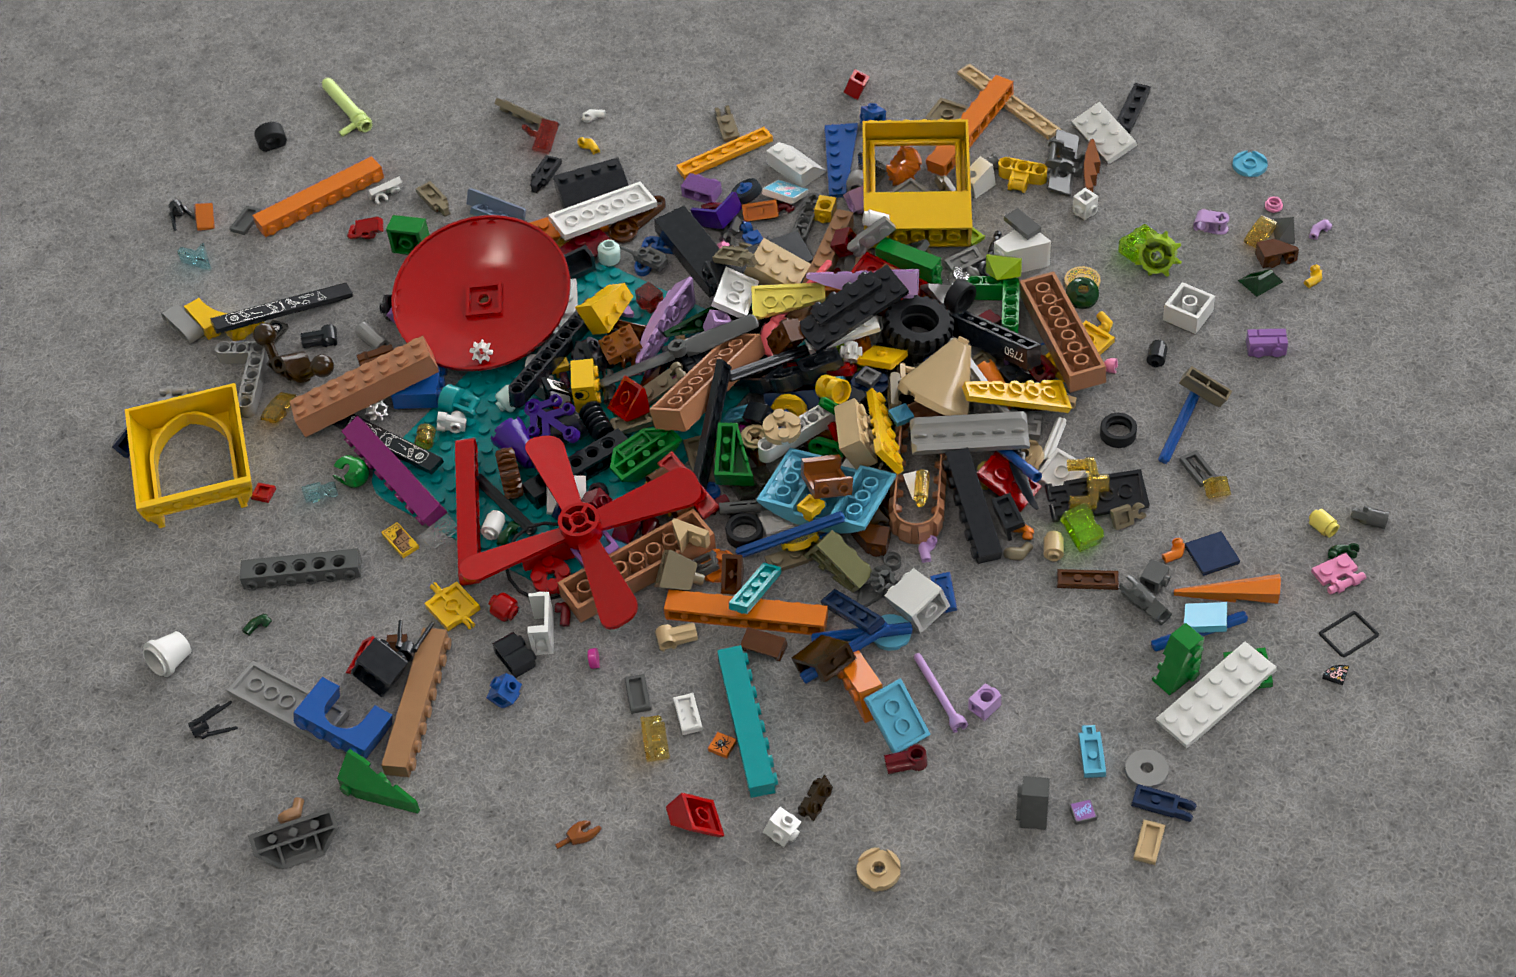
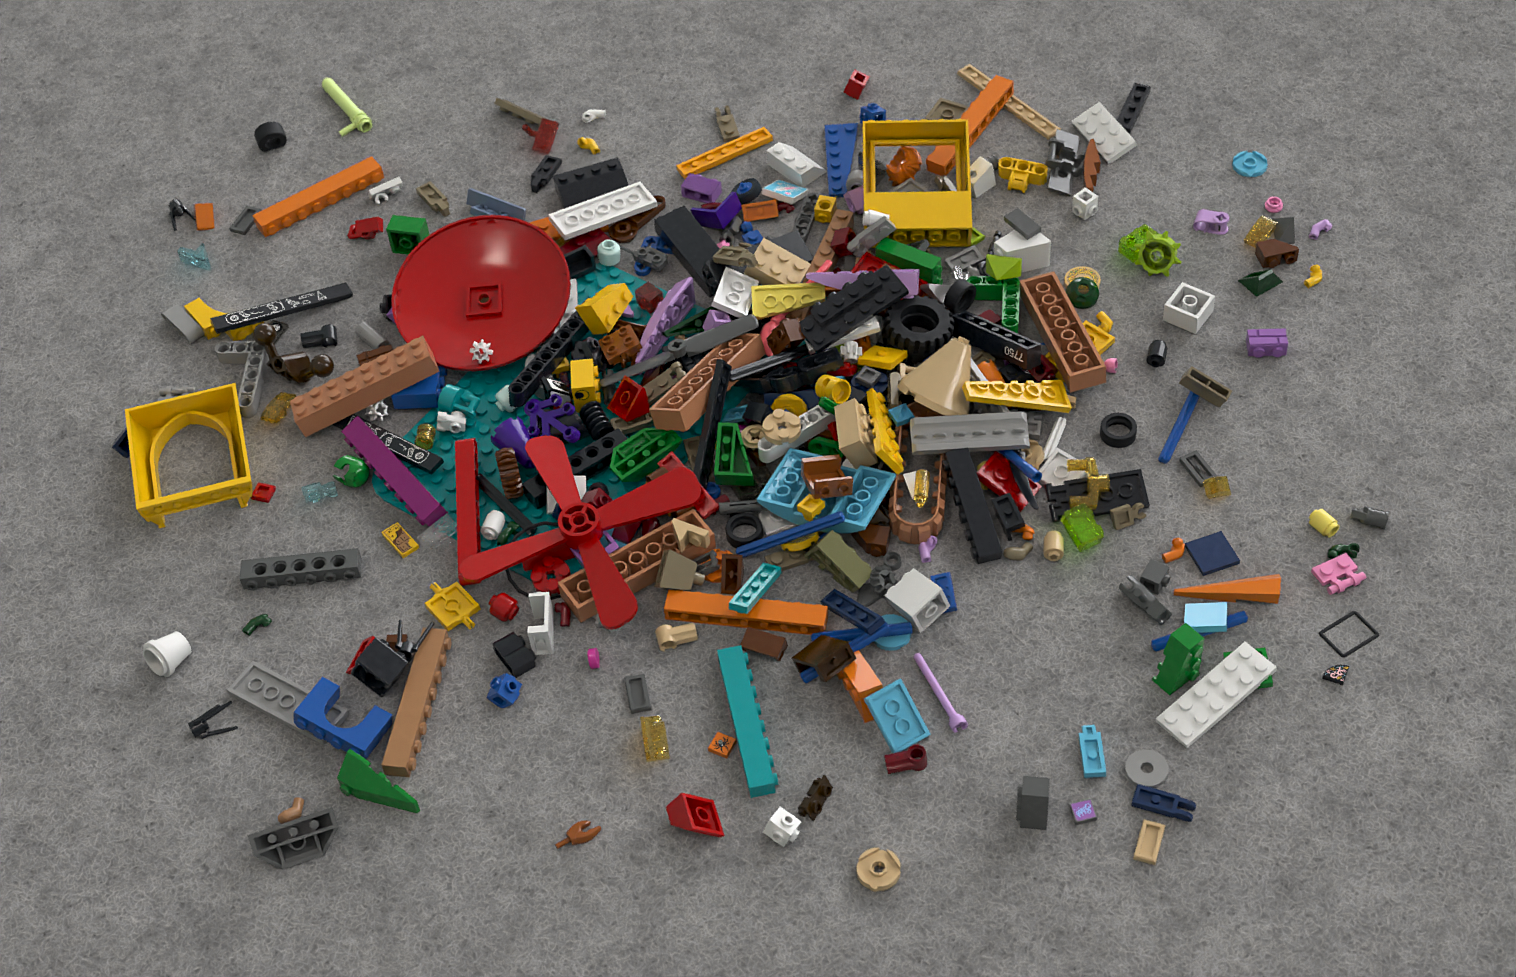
white plate [673,693,703,735] -> none
lavender brick [968,683,1001,721] -> none
reddish brown tile [1057,569,1119,590] -> none

